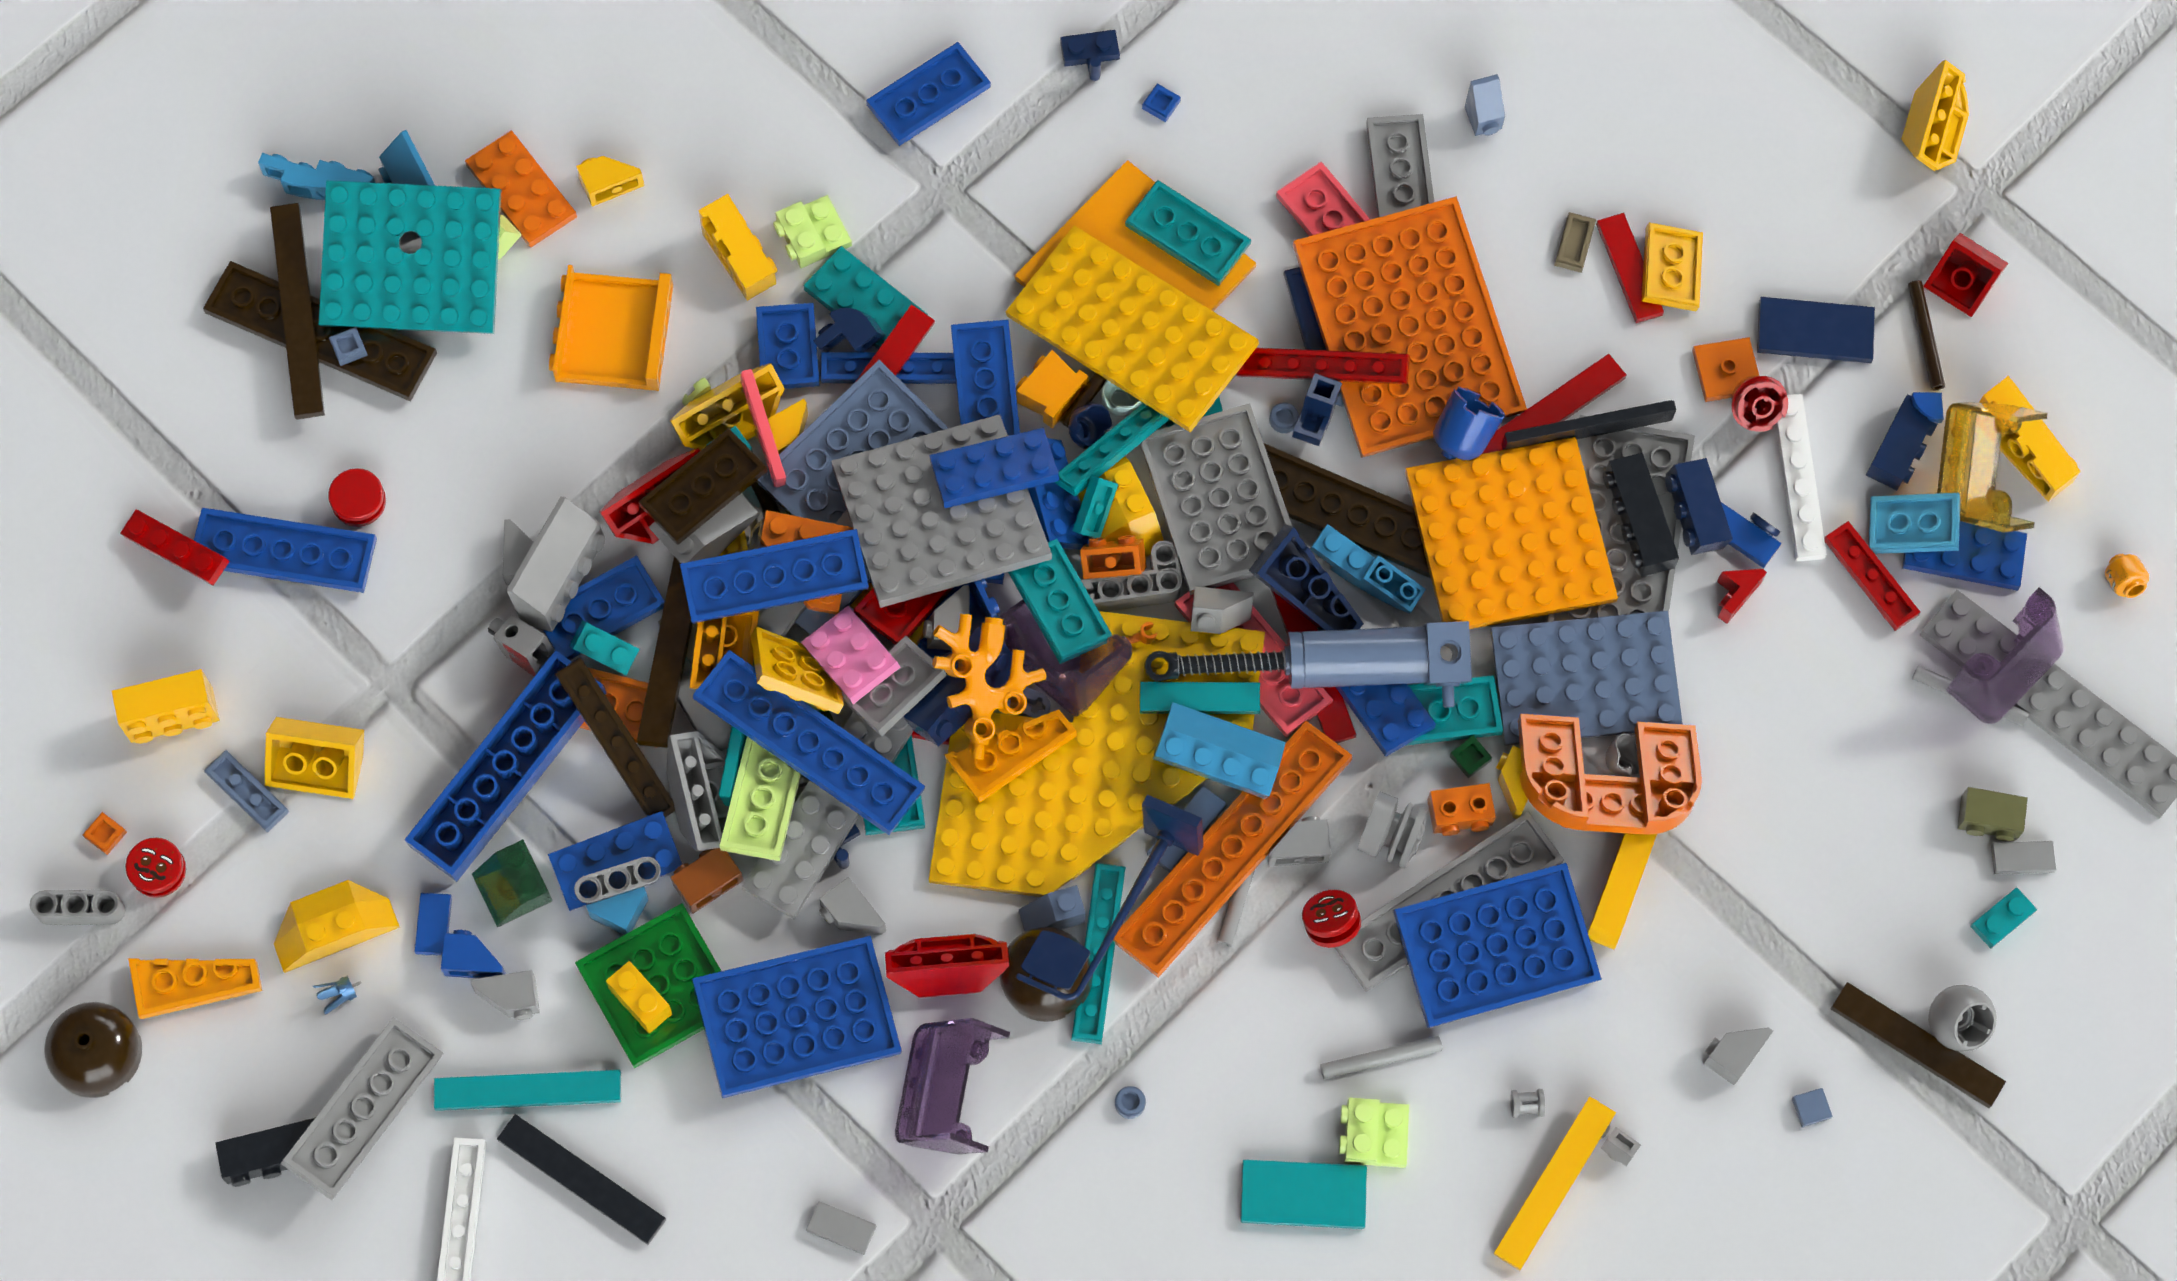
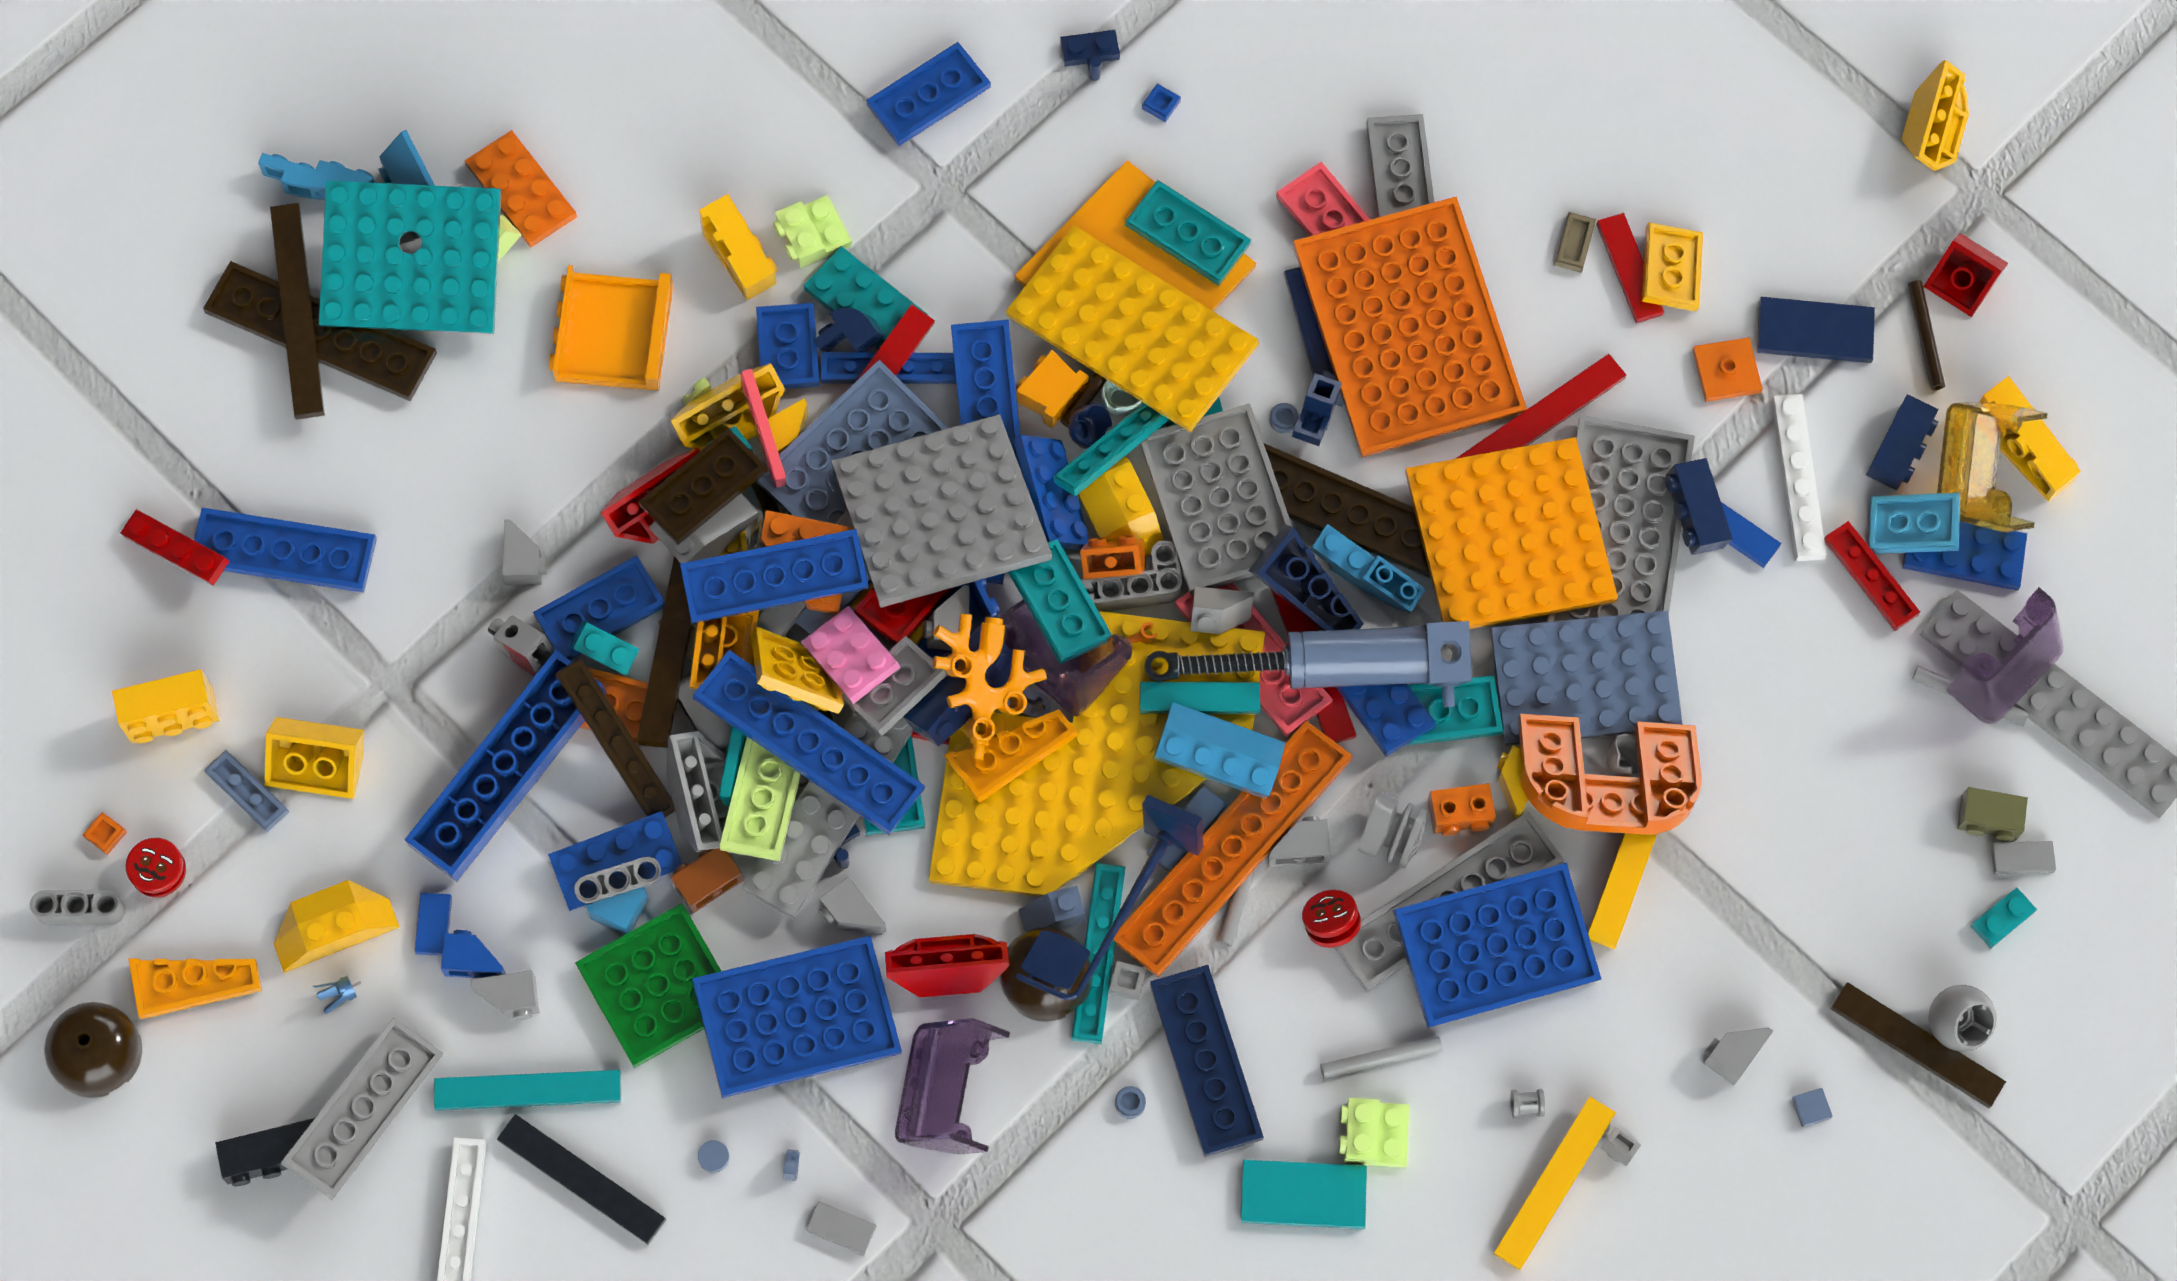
red head [328,468,386,527] -> none
sand blue tile [329,327,368,366] -> none
clear green slope [472,839,552,928] -> none
light grey slope [507,496,605,632] -> none
yellow slope [576,156,644,207] -> none
yellow brick [606,961,672,1034] -> none
blue plate [929,427,1059,509] -> none
teal plate [1072,475,1118,538] -> none
red tile [1236,348,1410,384] -> none
blue cylinder [1433,387,1505,460] -> none
dark green plate [1450,735,1492,779] -> none
slope [1464,74,1505,136] -> none
black tile [1501,400,1677,450] -> none
black brick [1603,452,1679,577] -> none
red slope [1717,569,1767,624] -> none
red cone [1732,376,1788,432] -> none
dark blue piece [1750,512,1781,537] -> none
blue tile [1911,392,1944,423] -> none
light orange head [2105,554,2149,598] -> none
none -> sand blue tile [698,1140,729,1173]
none -> sand blue tile [783,1149,800,1181]
none -> light grey plate [1109,961,1147,1000]
none -> dark blue plate [1150,965,1264,1157]

